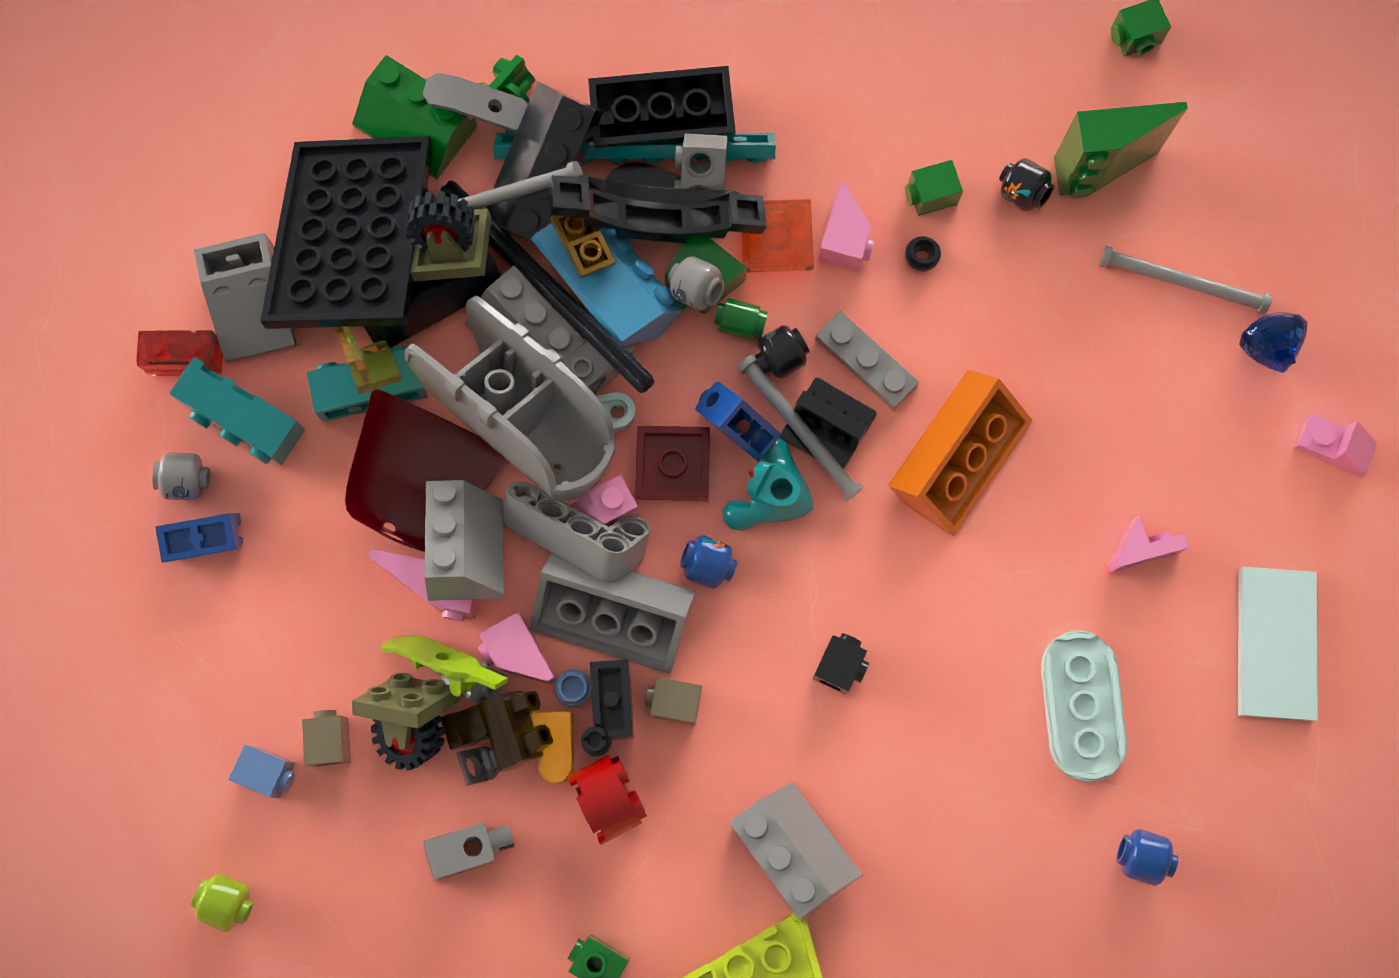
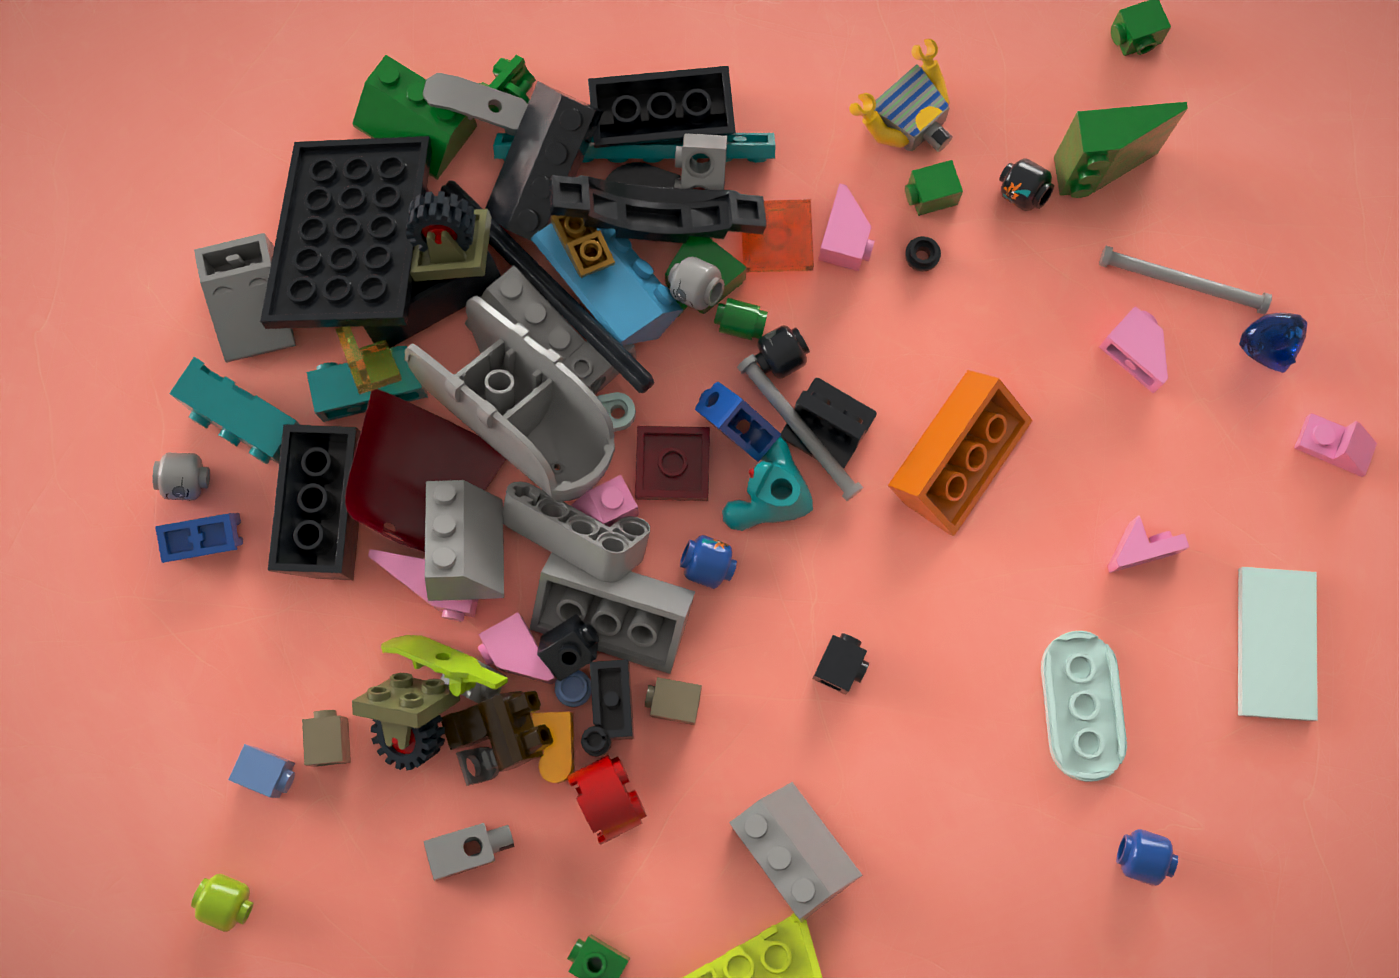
clear red brick [136,330,223,376] -> none
light grey bar [457,161,583,210] -> none
light grey plate [815,311,919,411] -> none
none -> black slope [268,424,361,581]
none -> black brick [537,614,599,681]
none -> torso [849,39,953,152]
none -> bright pink slope [1099,306,1168,394]

